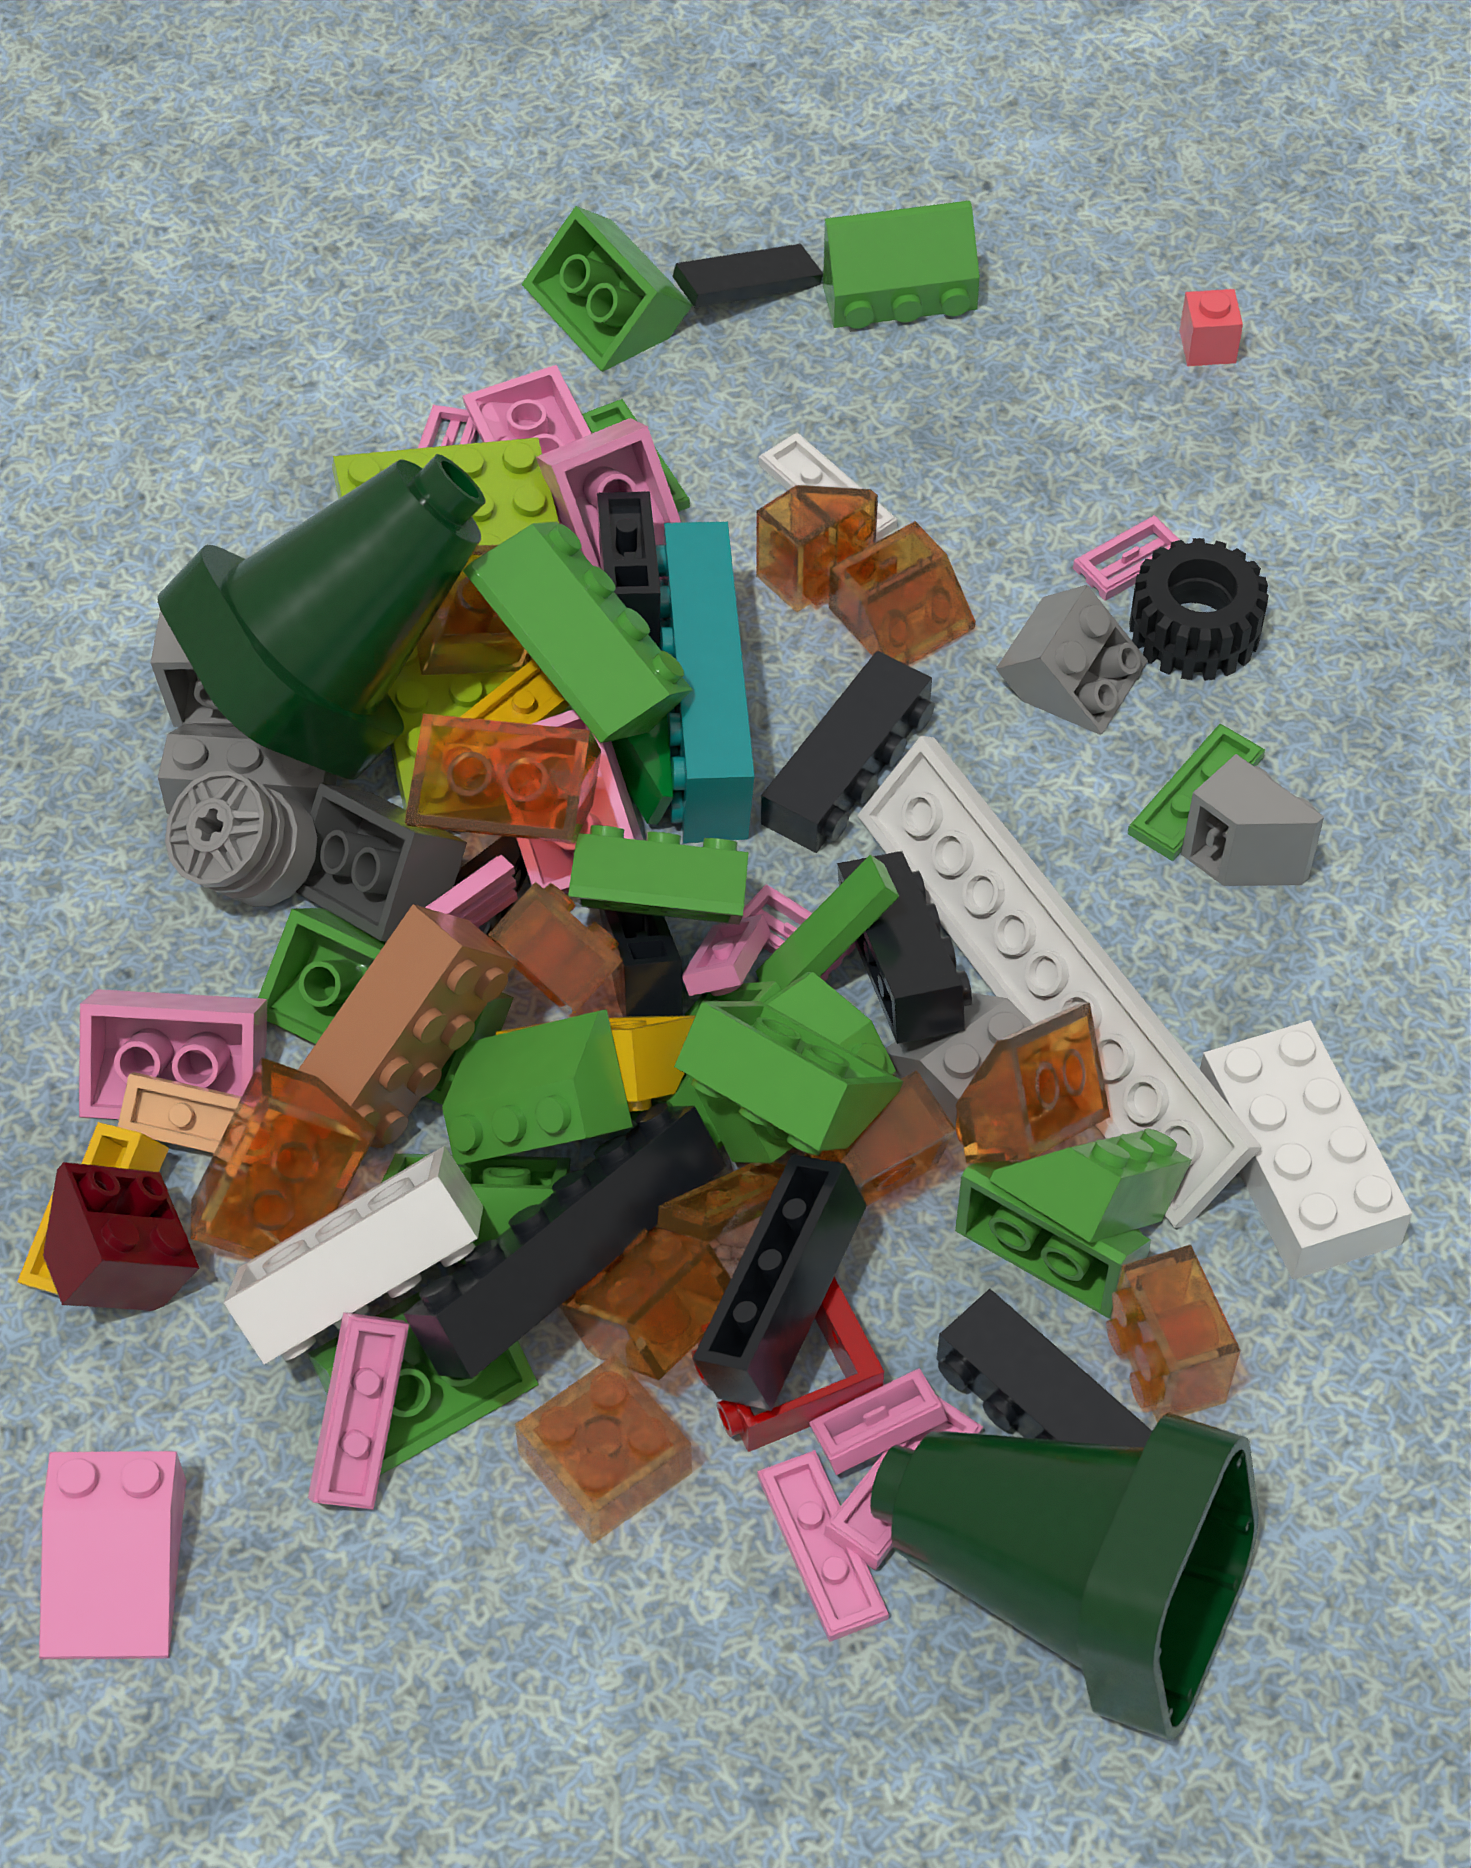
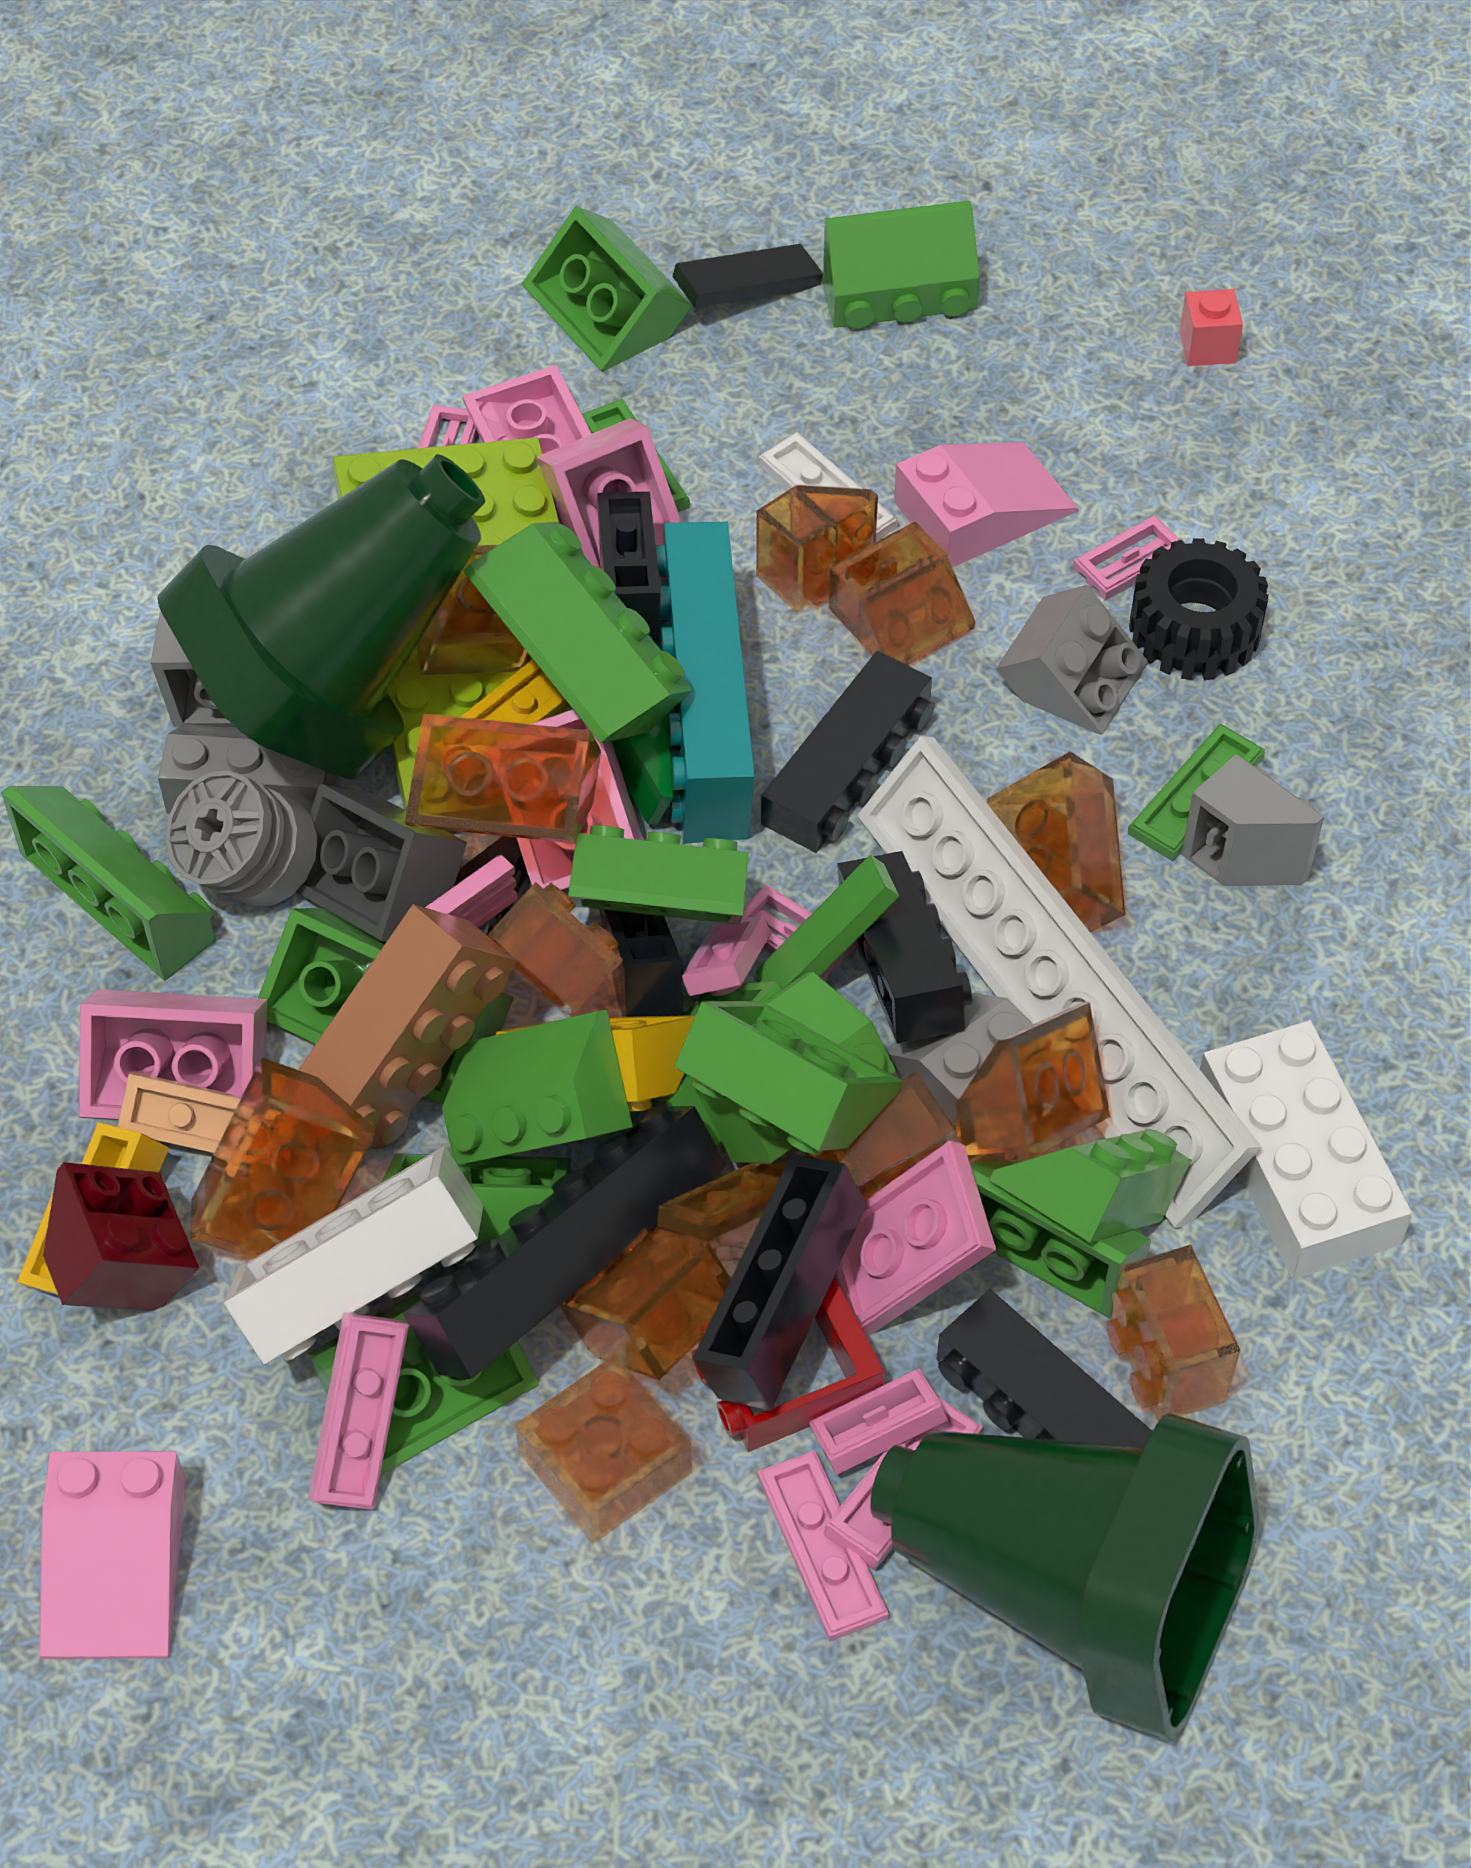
none -> bright green slope [1,786,216,981]
none -> bright pink tile [836,1140,996,1335]
none -> bright pink slope [894,442,1078,570]
none -> clear orange slope [987,751,1126,933]

